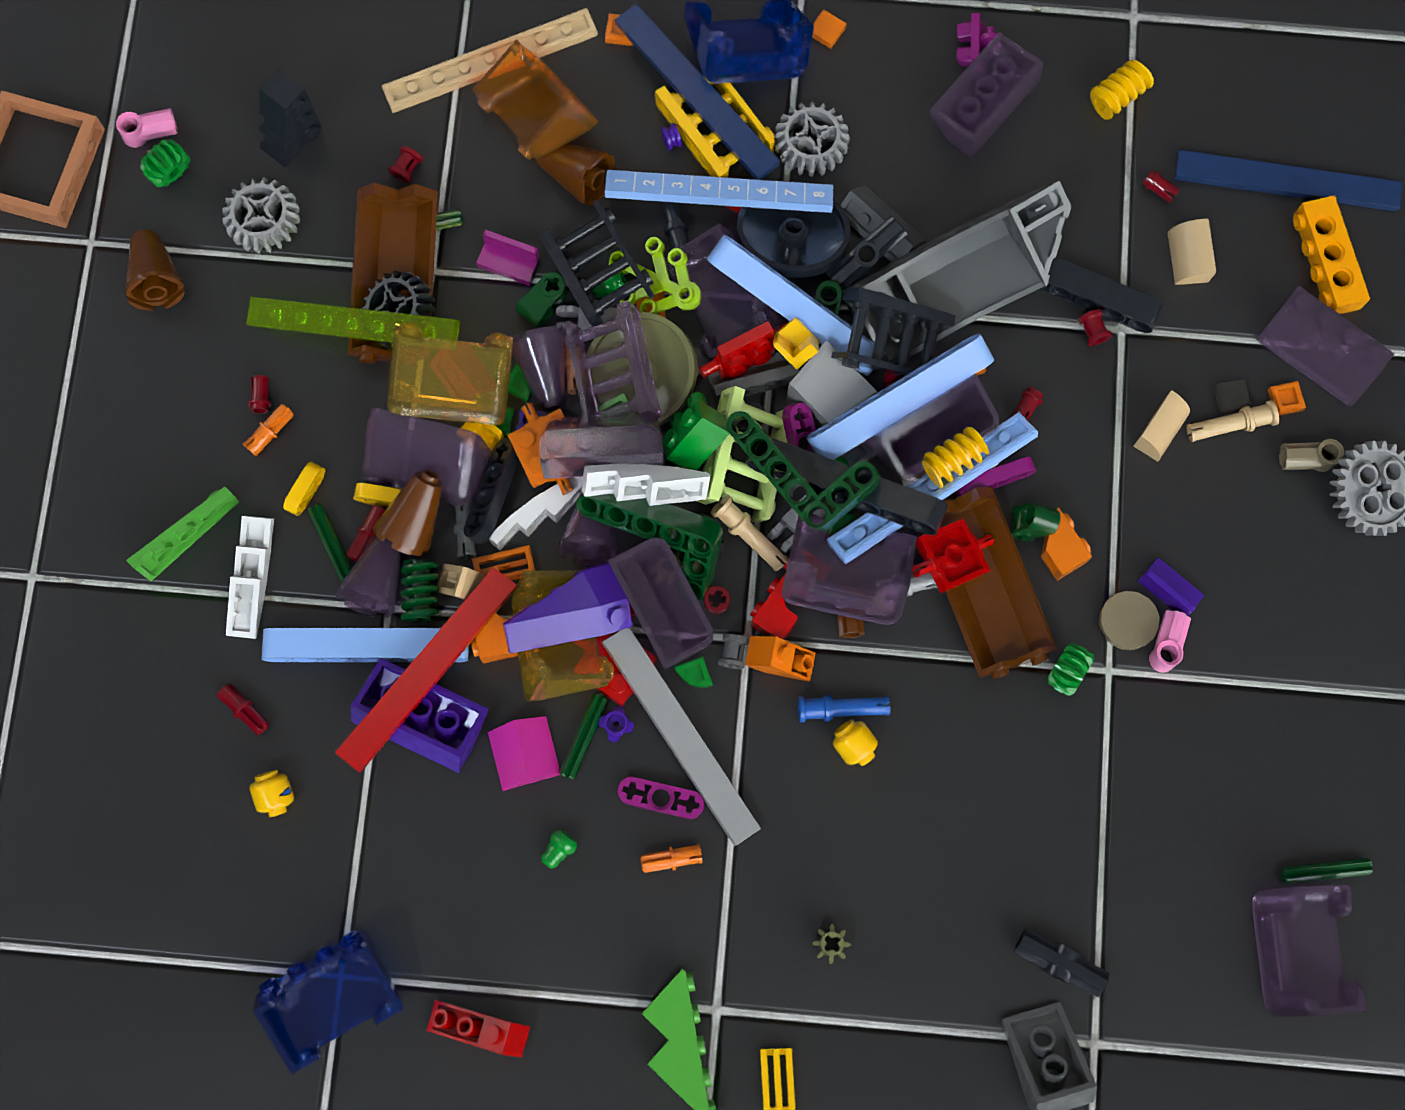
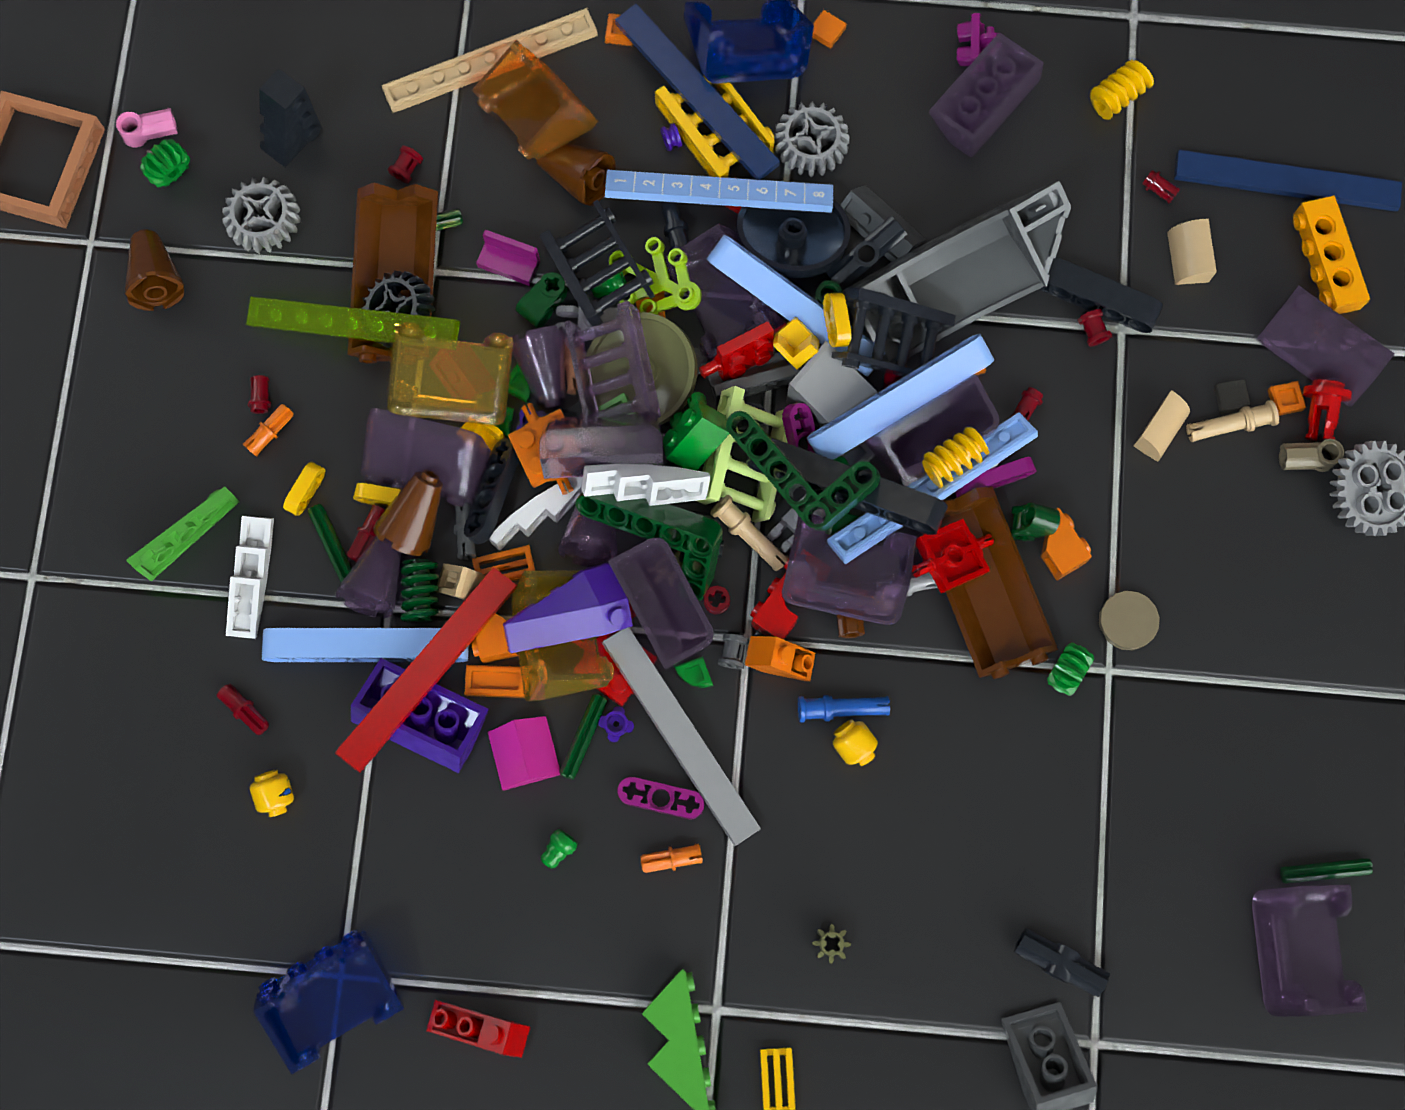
dark purple panel [1137,557,1205,616] -> none
bright pink piece [1149,610,1191,673] -> none
none -> orange tile [464,665,527,698]
none -> yellow beam [823,293,851,347]
none -> red piece [1303,379,1352,441]

